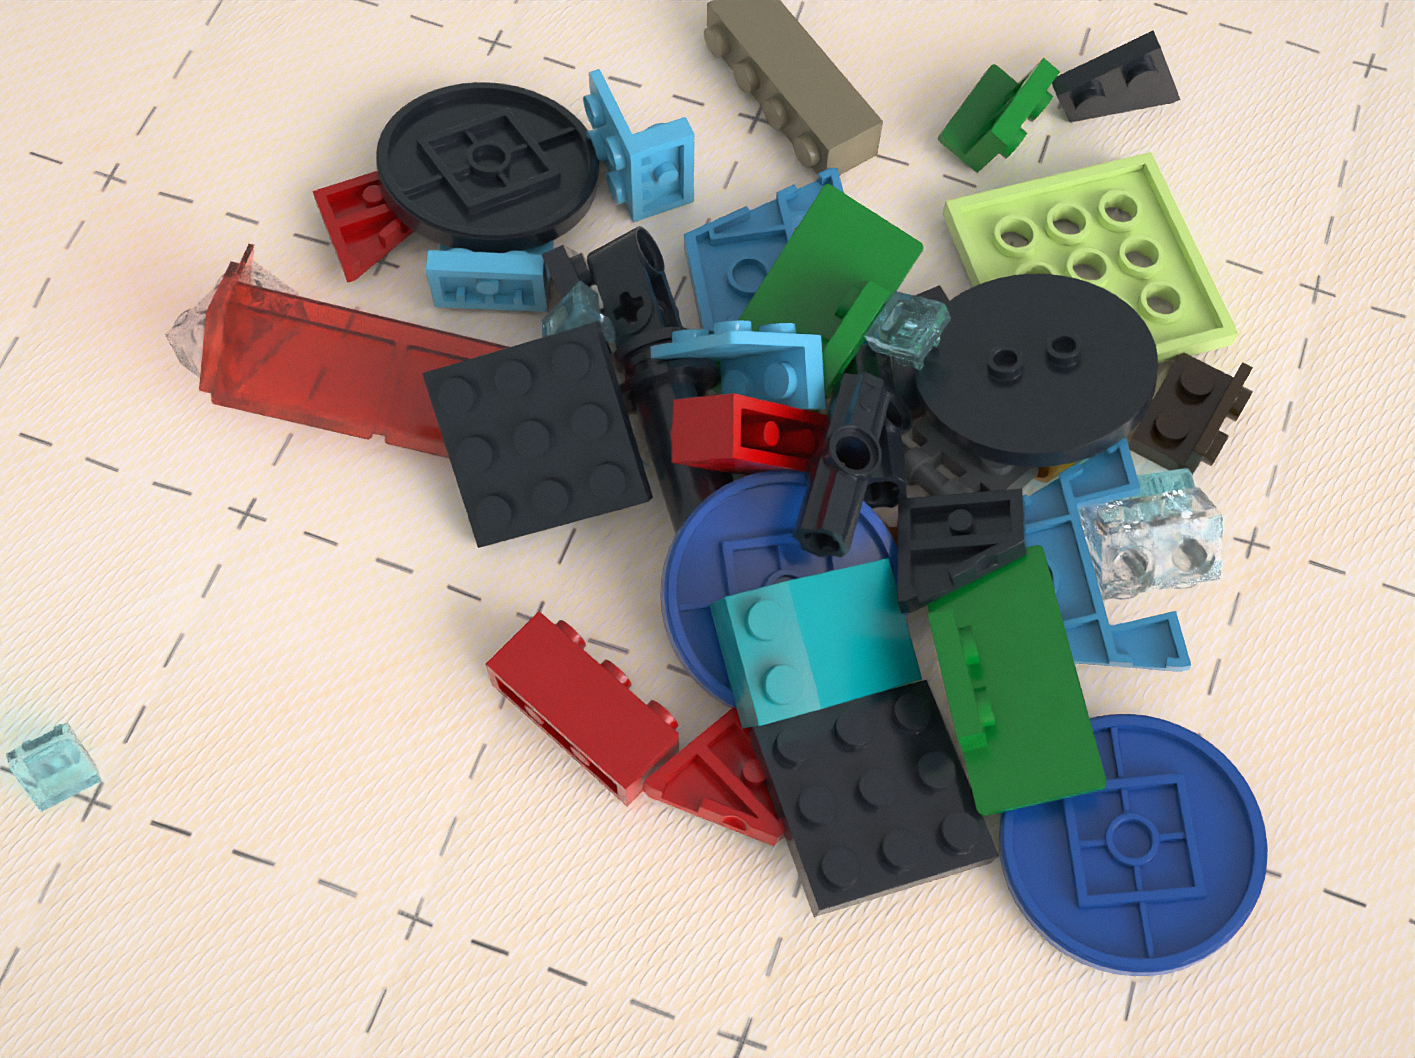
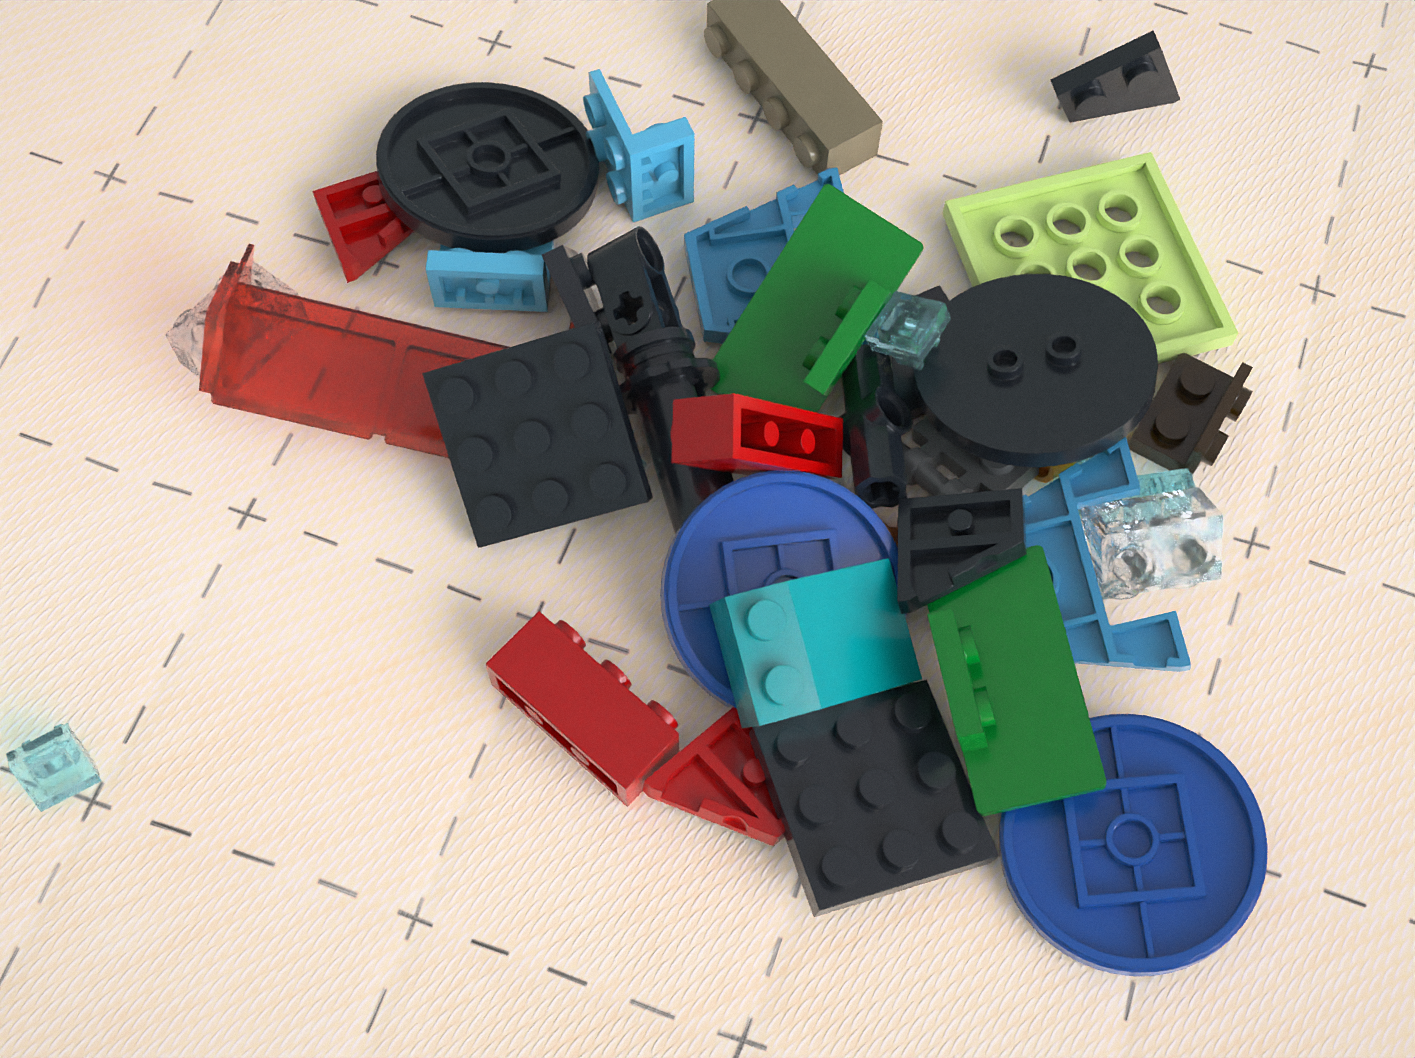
clear light blue tile [541,281,616,343] -> none
medium azure bracket [650,321,826,411] -> none
black piece [792,372,891,557] -> none
green bracket [938,58,1060,173] -> none

